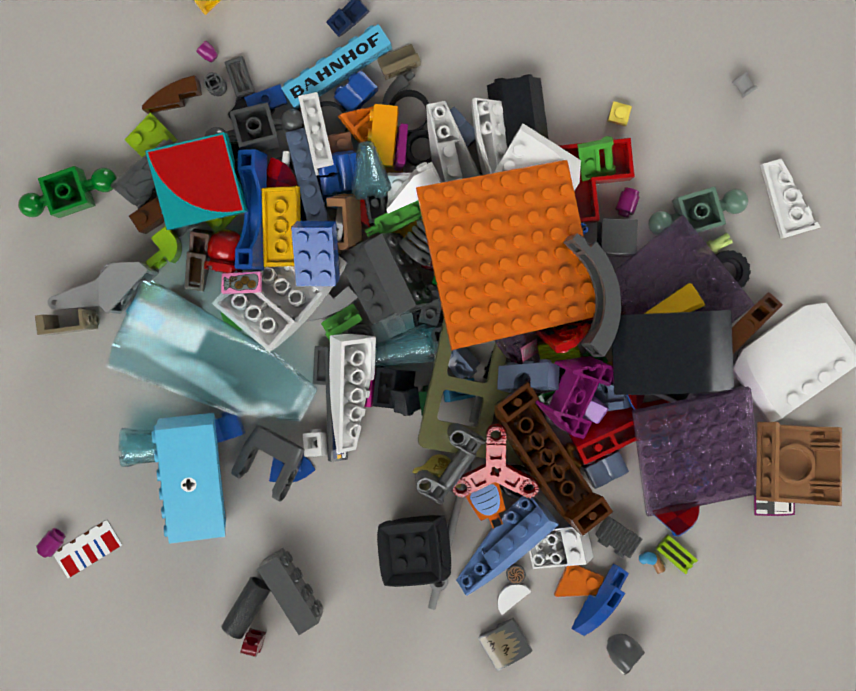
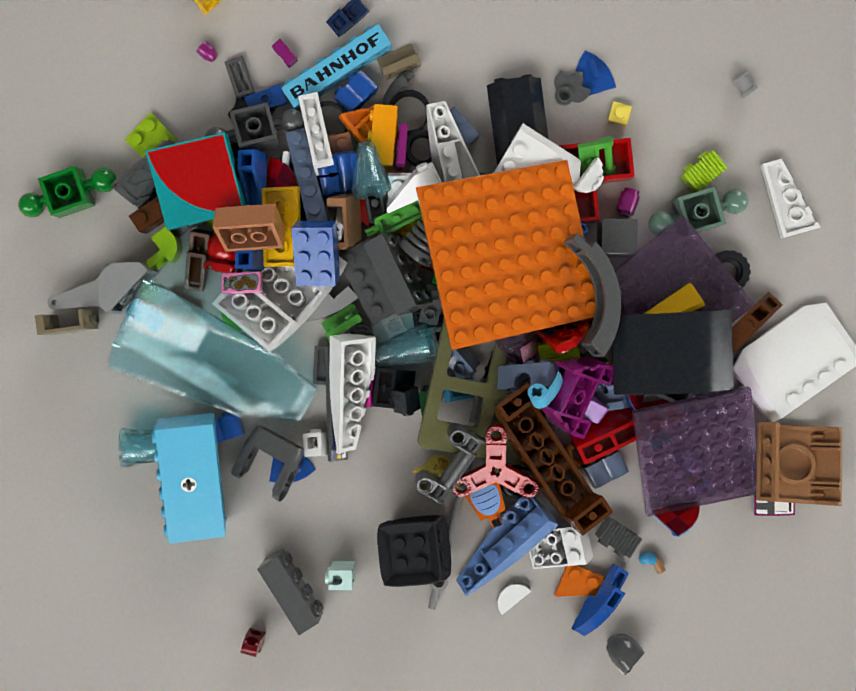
magenta brick [36,528,66,558] -> none
sticker [54,520,122,578] -> none
reddish brown slope [142,75,202,114] -> none
dark grey wheel [204,72,227,97] -> none
dark grey piece [221,577,270,639] -> none
white wedge [471,98,508,175] -> none
slope [478,618,533,671] -> none
tile [506,564,526,585] -> none
lime tile [655,534,698,574] -> none
yellowish green pin [692,233,733,262] -> none
none -> nougat brick [213,204,286,252]
none -> magenta piece [272,39,298,68]
none -> light aqua brick [325,561,355,590]
none -> medium azure panel [528,371,563,409]
none -> dark grey plate [554,71,591,106]
none -> white tile [573,157,604,193]
none -> blue shield [576,50,616,96]
none -> lime brick [680,149,728,193]

